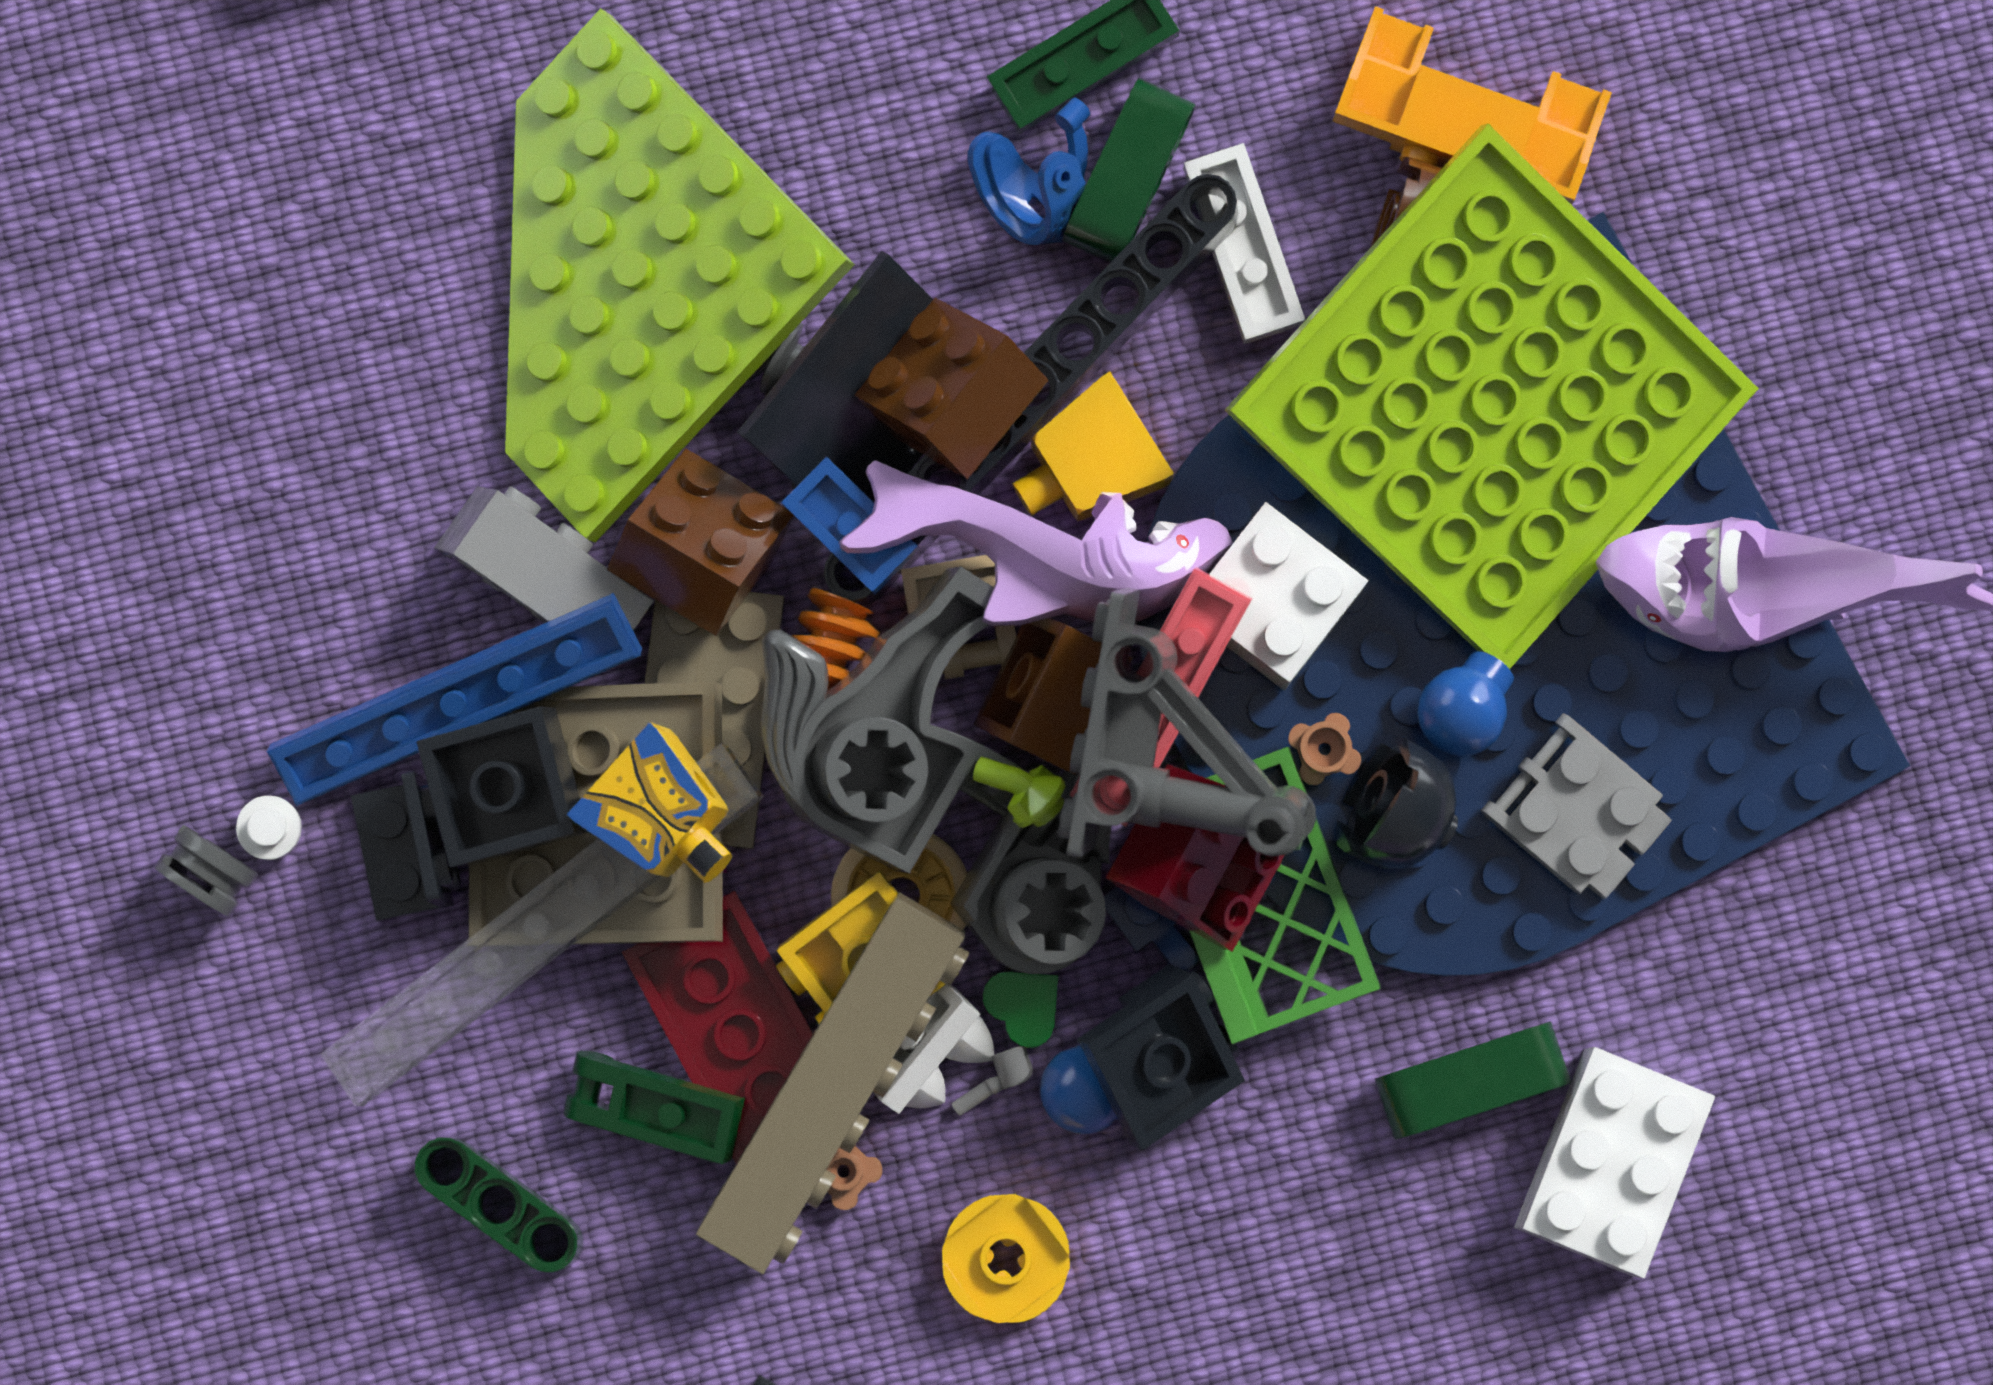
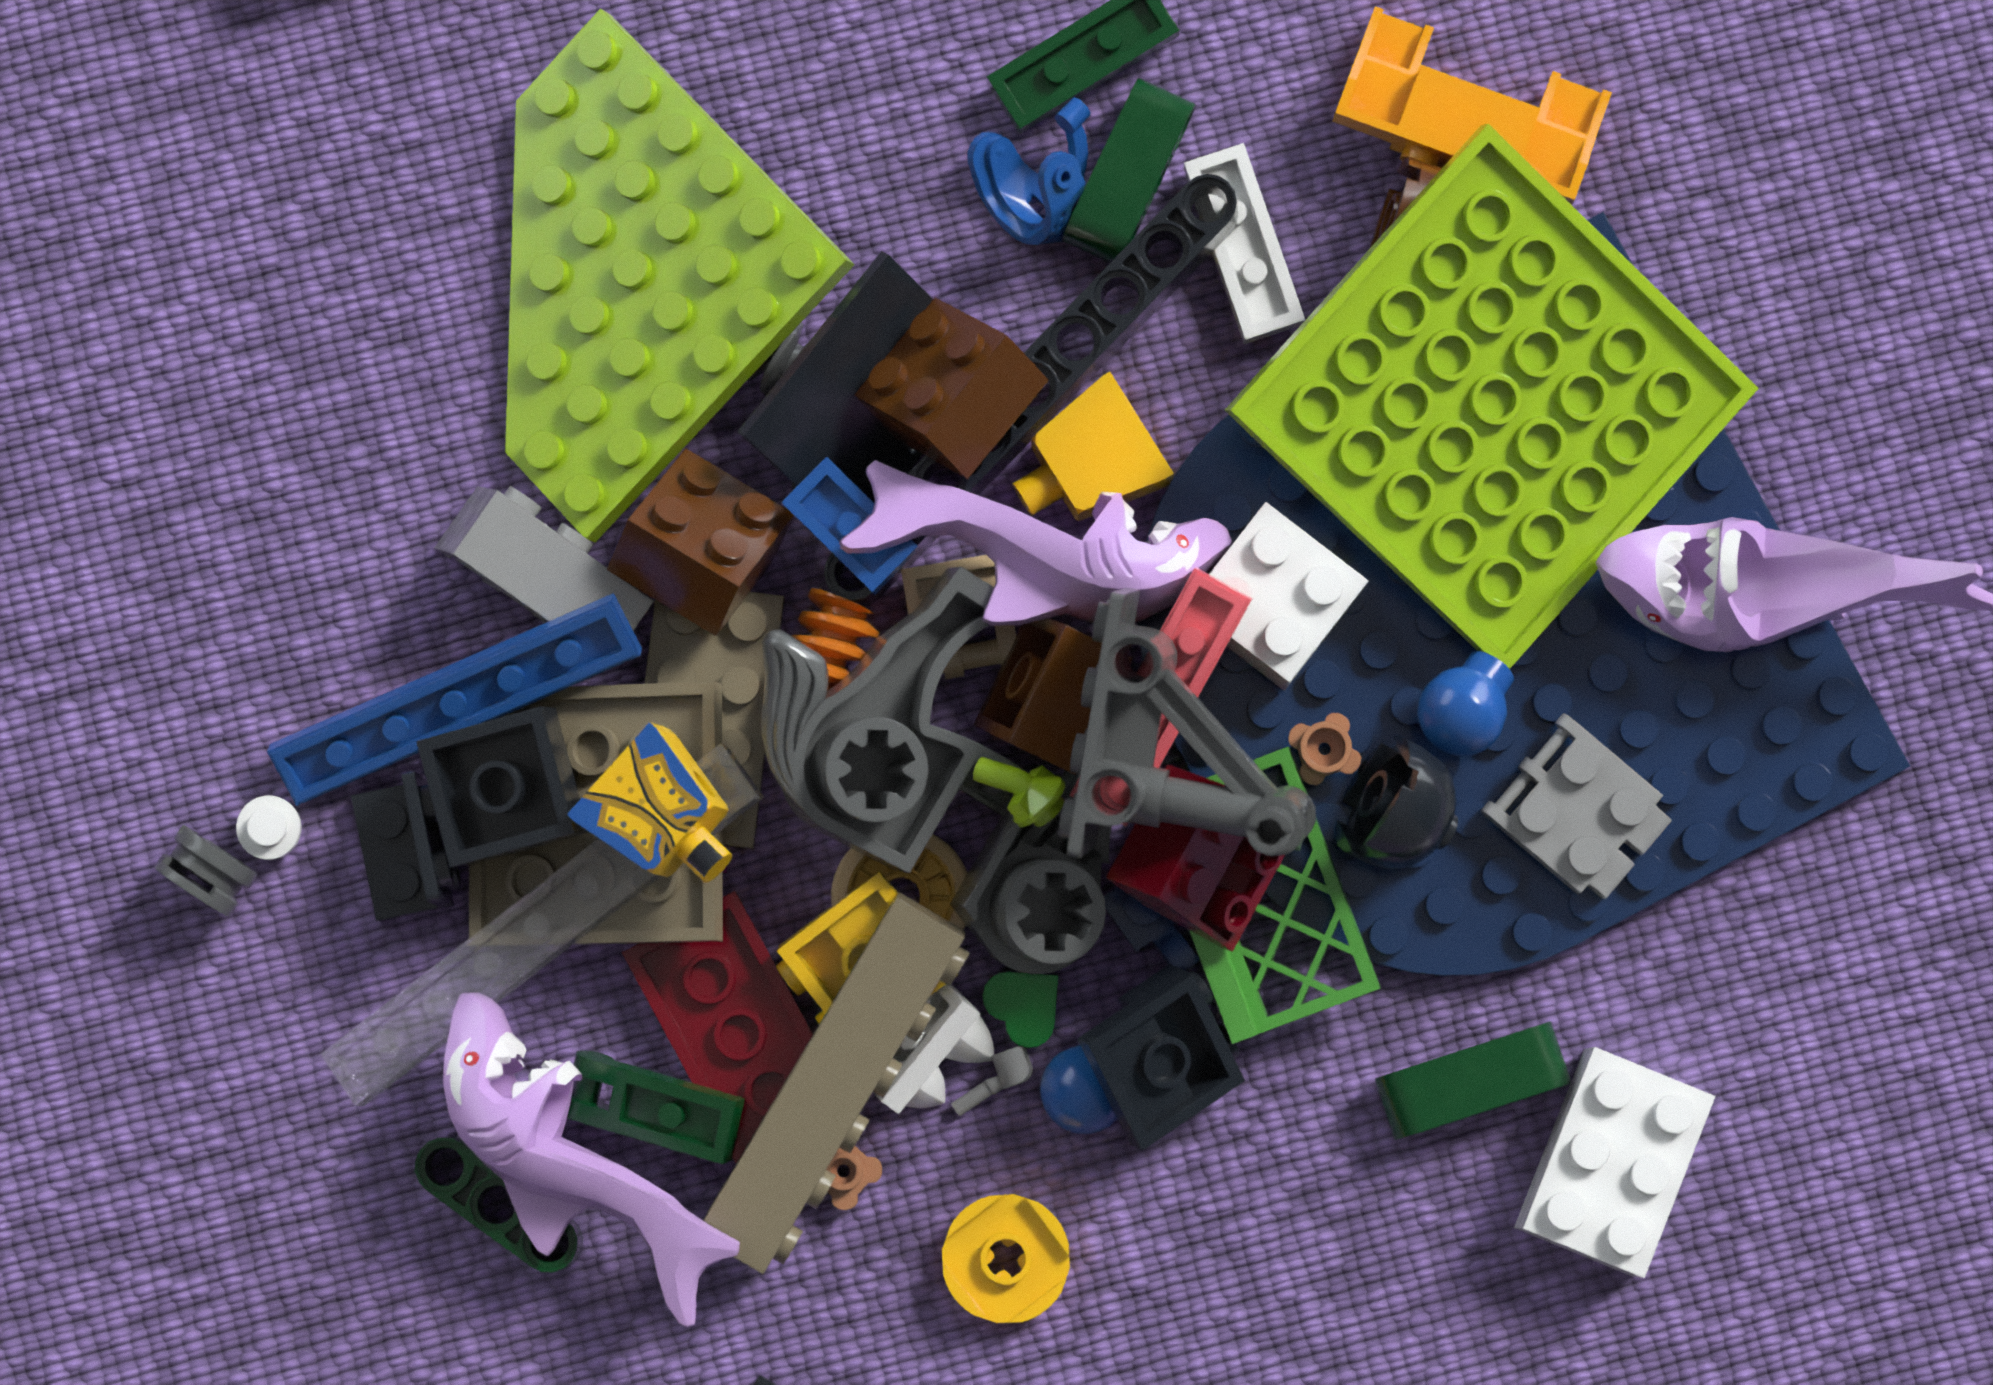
none -> lavender piece [443,993,740,1328]

